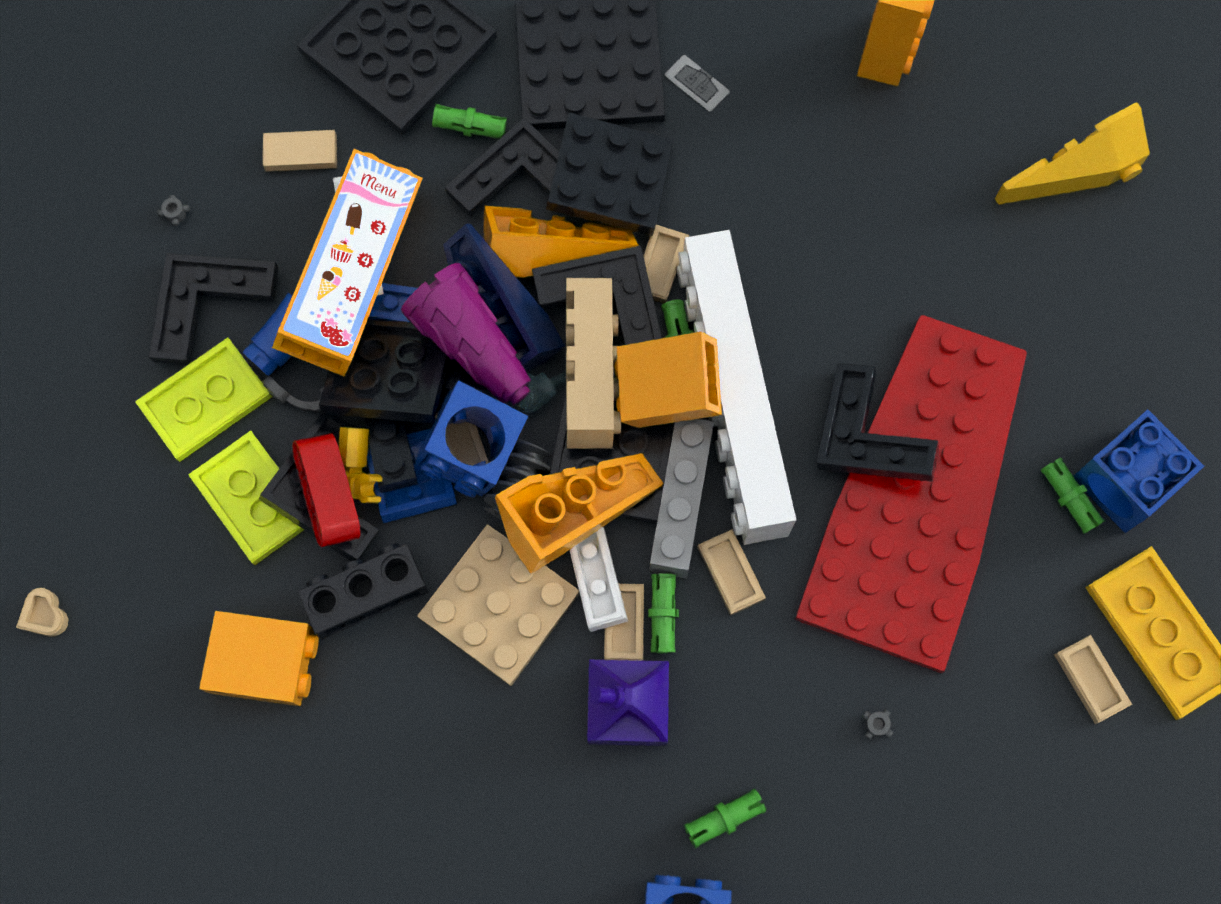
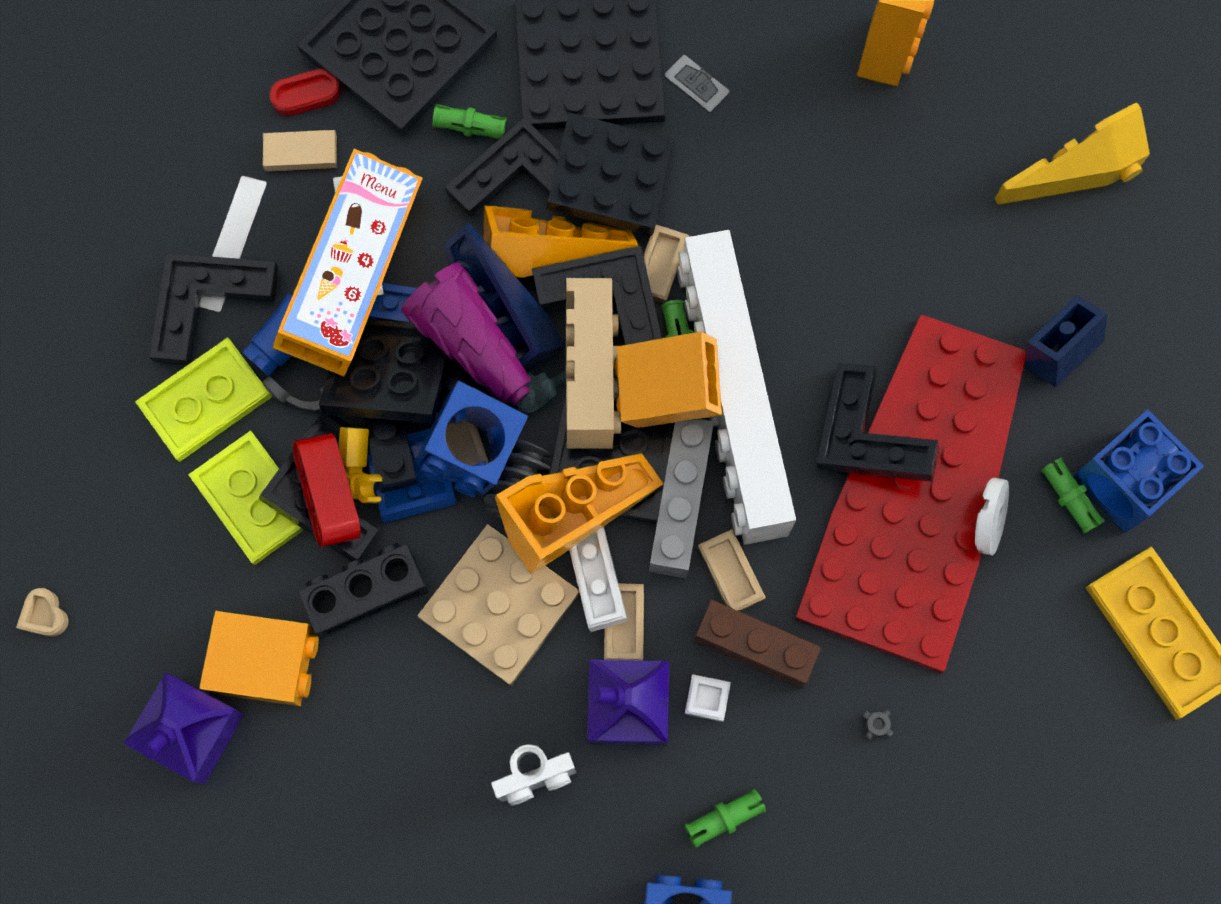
dark grey piece [157,195,190,226] -> none
bright green pin [648,573,679,653] -> none
tan tile [1054,635,1132,724] -> none
none -> dark purple piece [124,672,245,785]
none -> white sticker [199,176,267,312]
none -> red tile [269,69,341,116]
none -> white plate [491,745,576,806]
none -> white tile [685,674,731,722]
none -> reddish brown brick [694,599,821,689]
none -> white tile [975,477,1009,556]
none -> dark blue brick [1026,295,1107,387]

